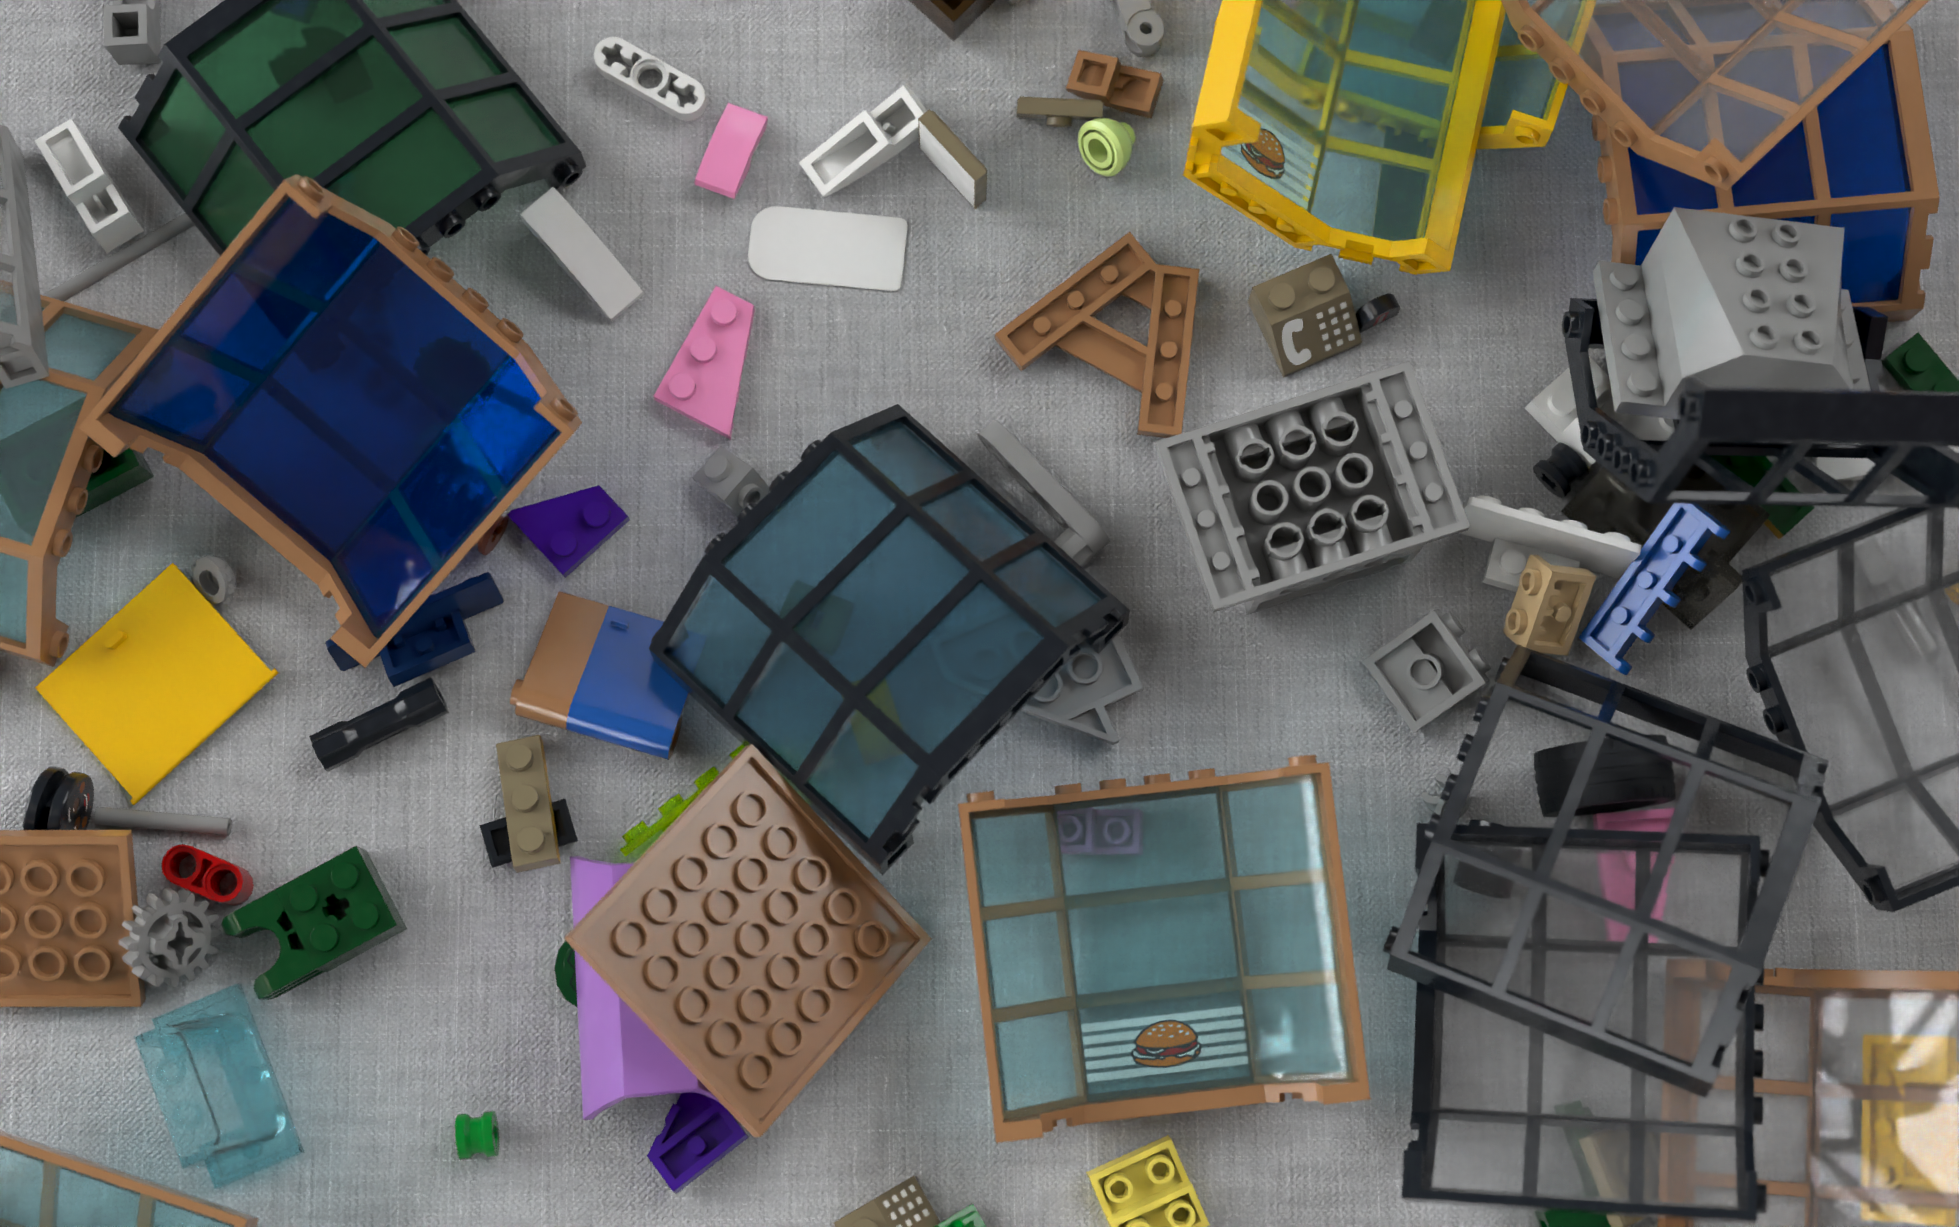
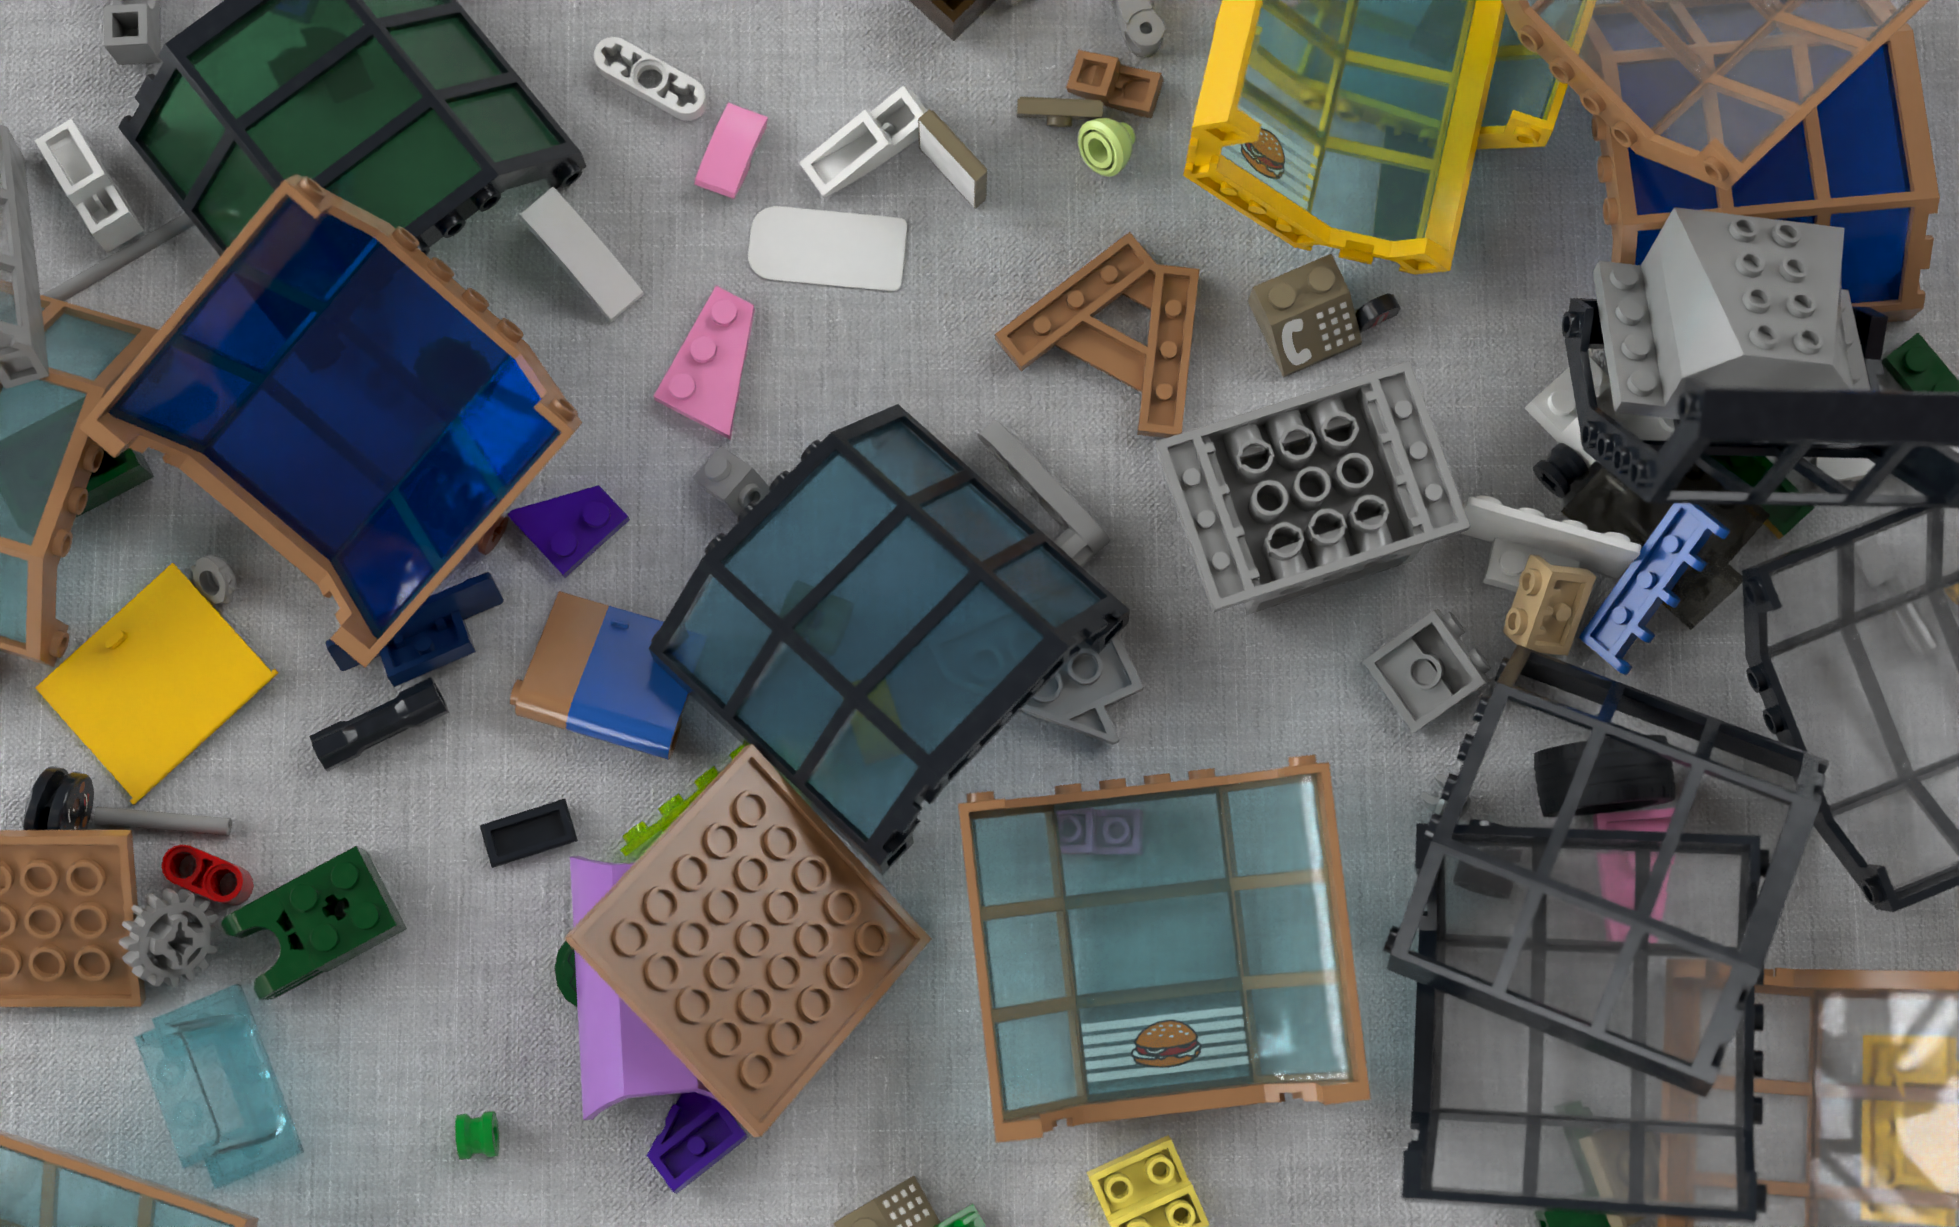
dark tan plate [496,735,561,873] -> none

